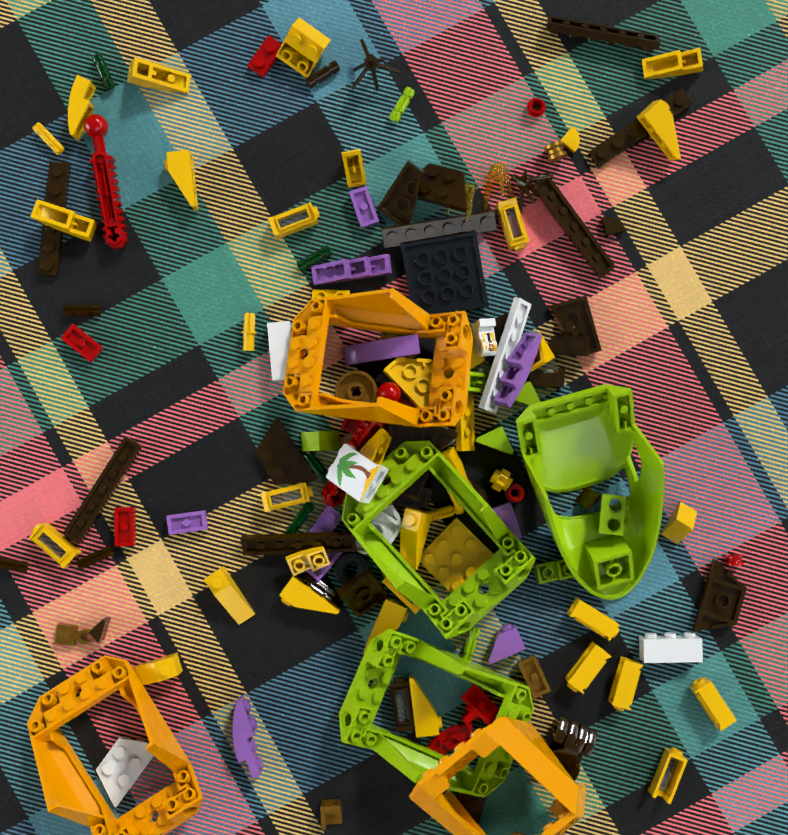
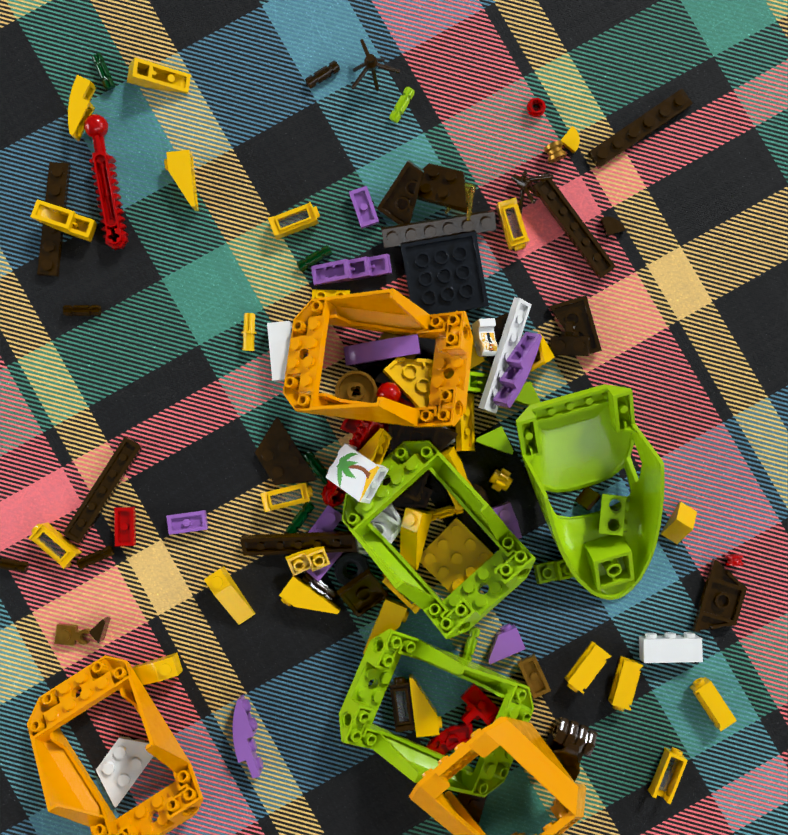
yellow axle [32,122,65,155] -> none
red plate [61,323,104,363] -> none
red plate [247,35,282,79] -> none
yellow slope [276,17,331,78] -> none
lime slope [301,431,340,452] -> none
pearl gold panel [320,799,342,830] -> none
yellow slope [341,149,367,188] -> none
clear yellow plant [483,163,515,211] -> none
red plate [505,483,524,503] -> none
dark brown leg [527,368,565,389] -> none
dark brown plate [546,16,660,51] -> none
yellow window [566,597,620,641] -> none
yellow slope [637,99,681,161] -> none
yellow slope [642,48,703,79] -> none

